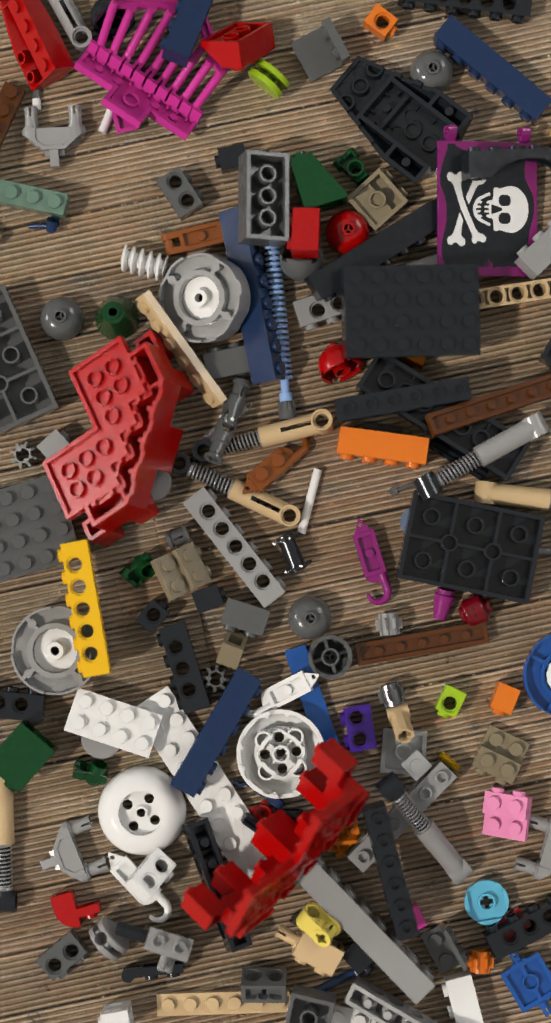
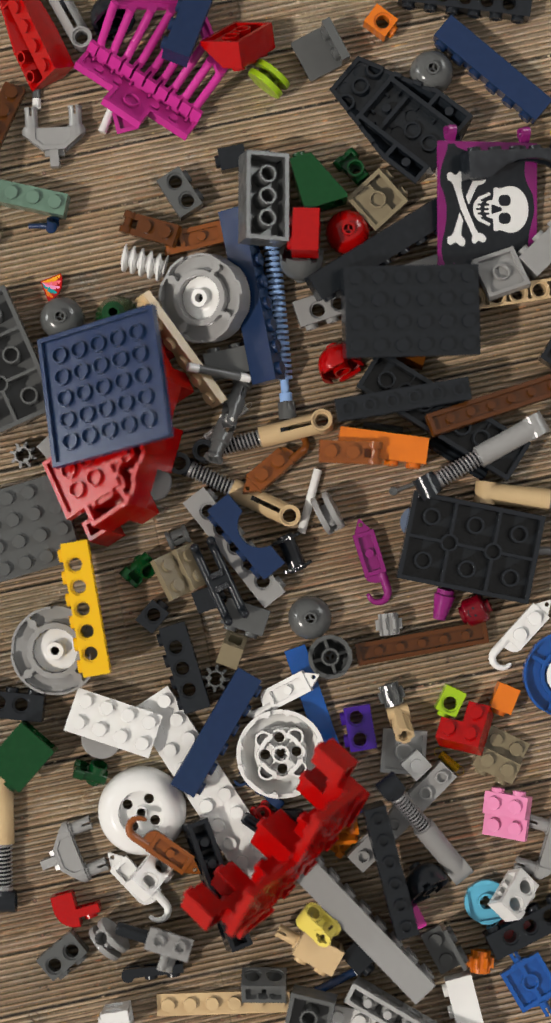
none -> dark blue plate [37,304,174,469]
none -> tile [40,273,63,302]
none -> reddish brown plate [119,210,182,248]
none -> dark orange plate [125,815,200,875]
none -> dark grey bar [186,362,251,383]
none -> black piece [190,536,249,626]
none -> dark blue arch [207,494,285,580]
none -> light grey head [310,491,345,535]
none -> dark orange plate [319,440,383,465]
none -> black cylinder [405,862,449,904]
none -> red brick [435,701,494,756]
none -> light grey plate [471,246,531,301]
none -> white plate [488,599,551,671]
none -> white brick [488,868,539,922]

